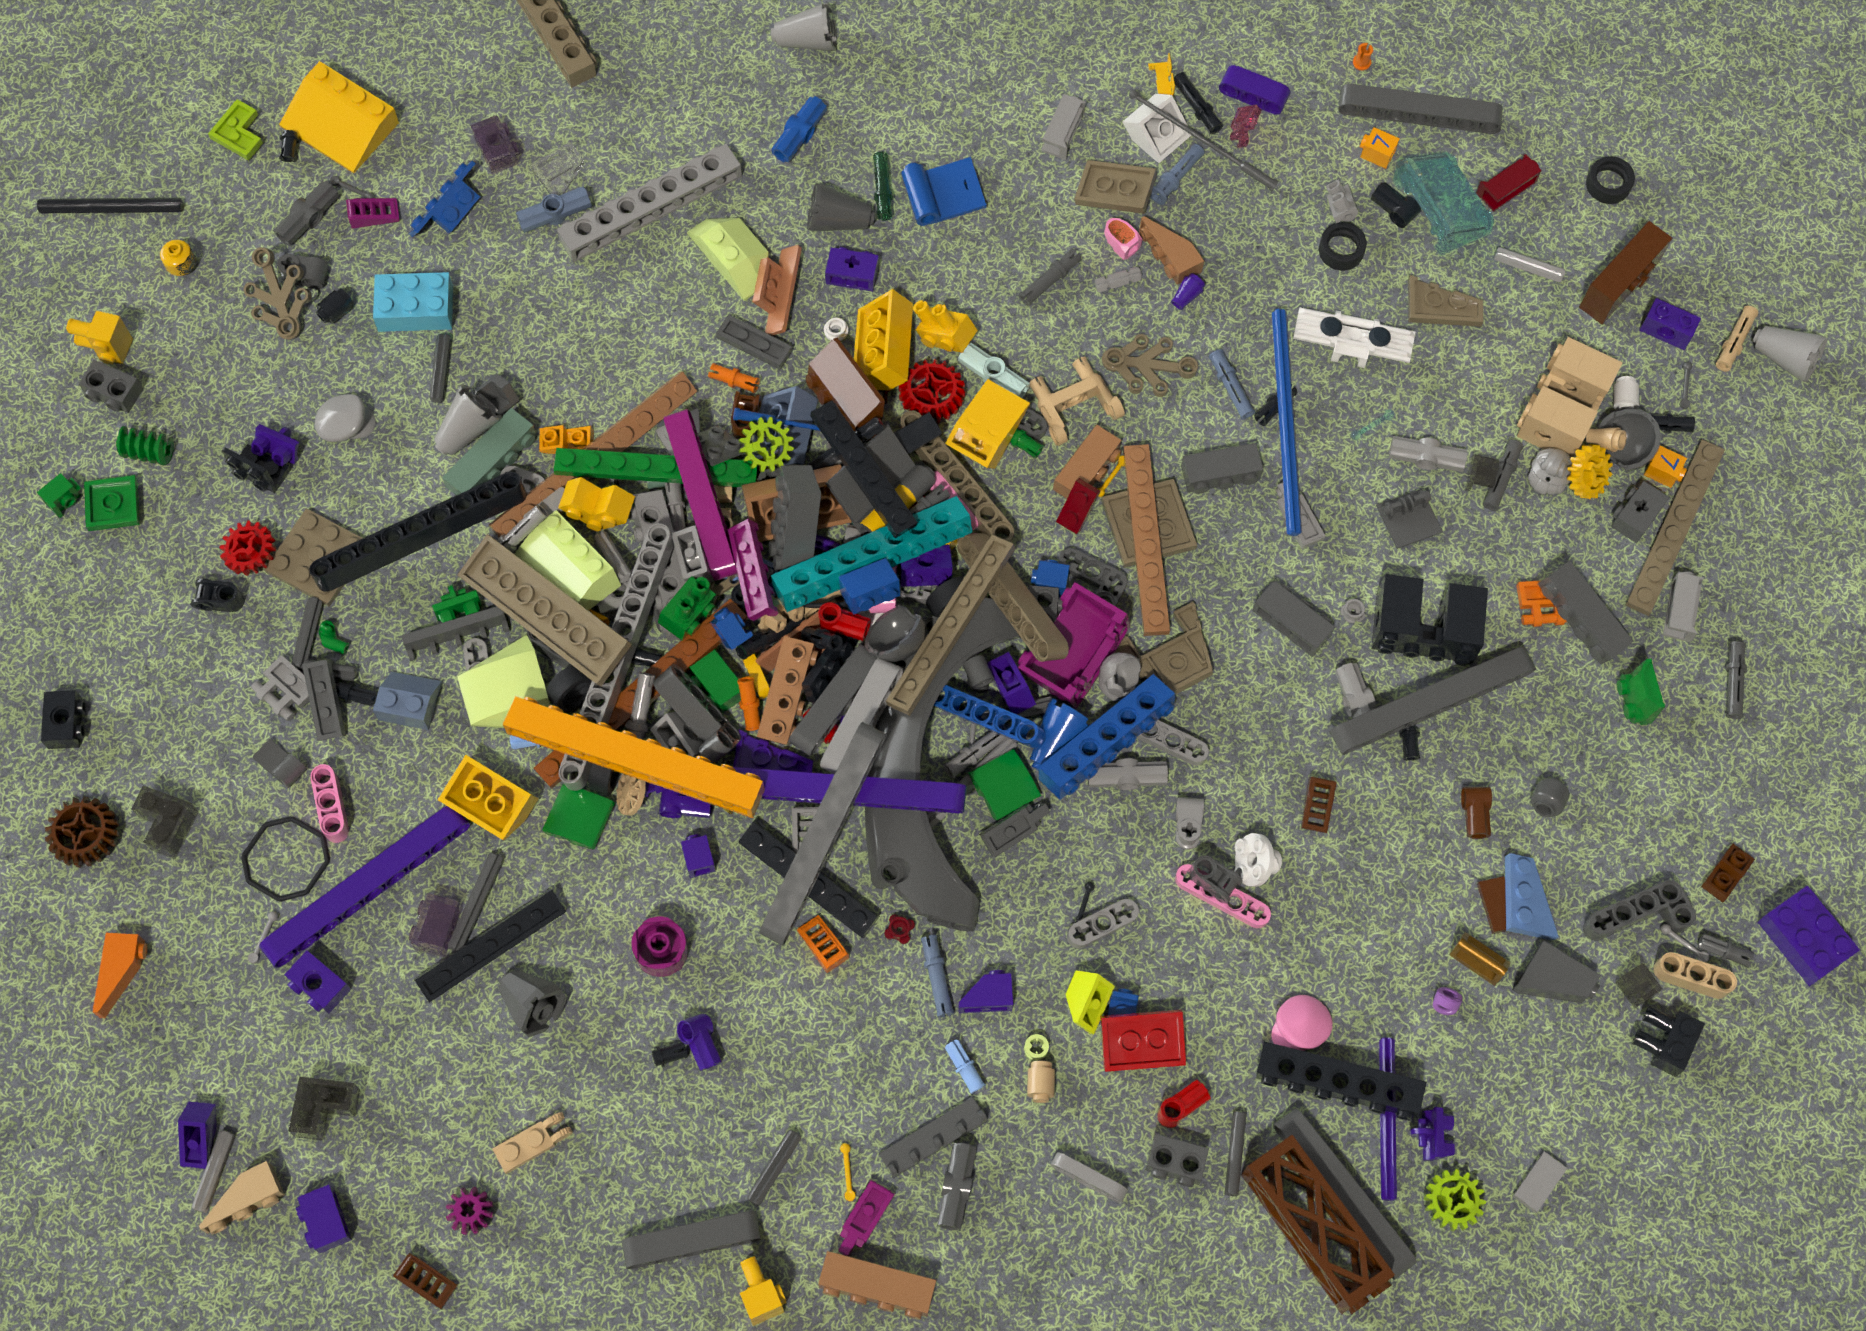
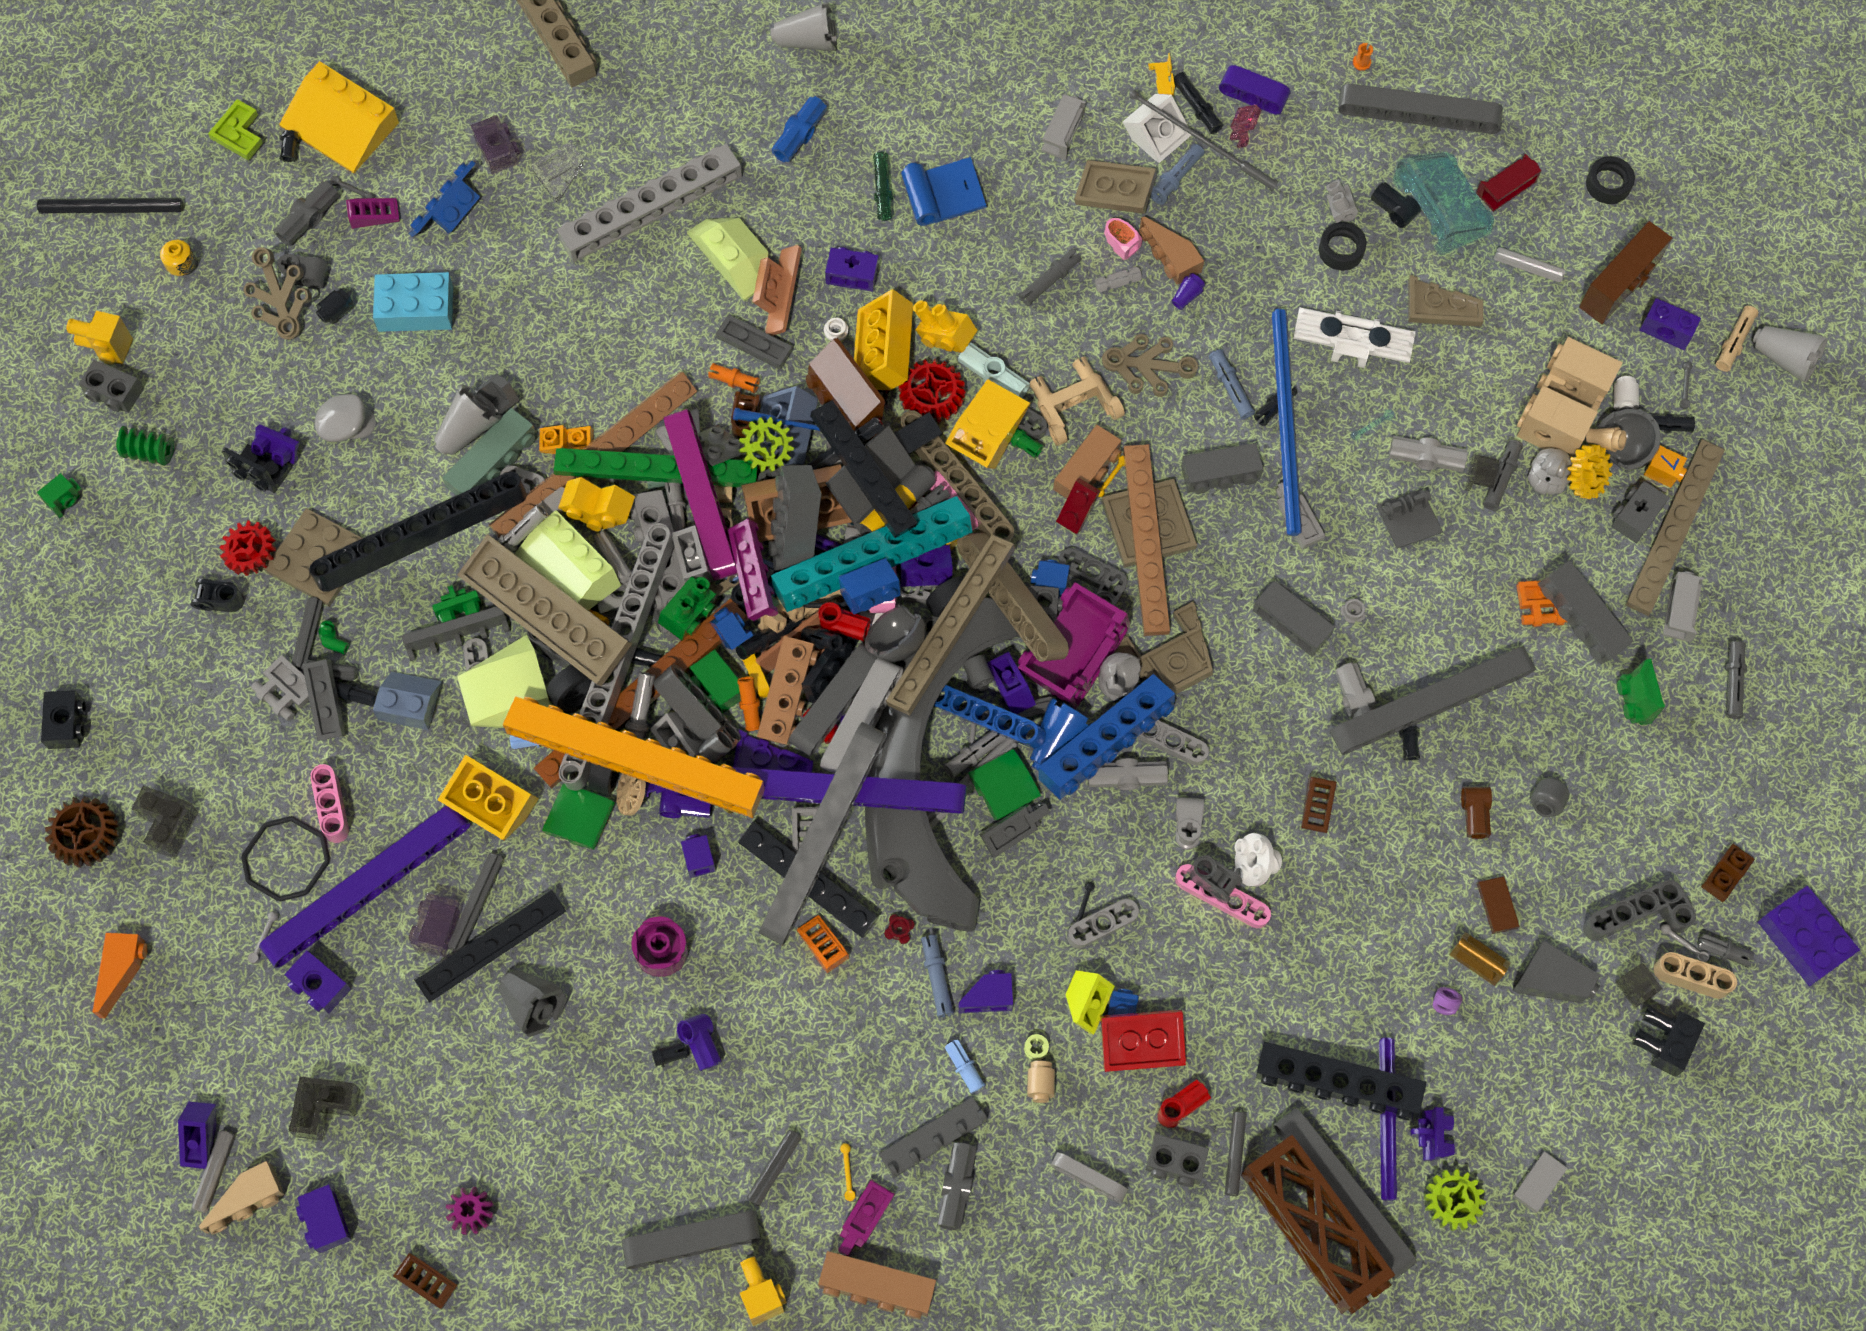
green plate [84,475,140,531] -> none
dark grey panel [253,739,307,788] -> none
dark grey axle [429,334,451,403] -> none
tan hinge [492,1112,573,1174] -> none
sand blue piece [516,187,592,233] -> none
dark grey cone [807,183,875,232] -> none
bright pink piece [1271,995,1333,1051] -> none
light orange brick [1360,127,1400,169] -> none
black piece [1371,574,1488,665] -> none
medium blue wing [1505,853,1559,940] -> none

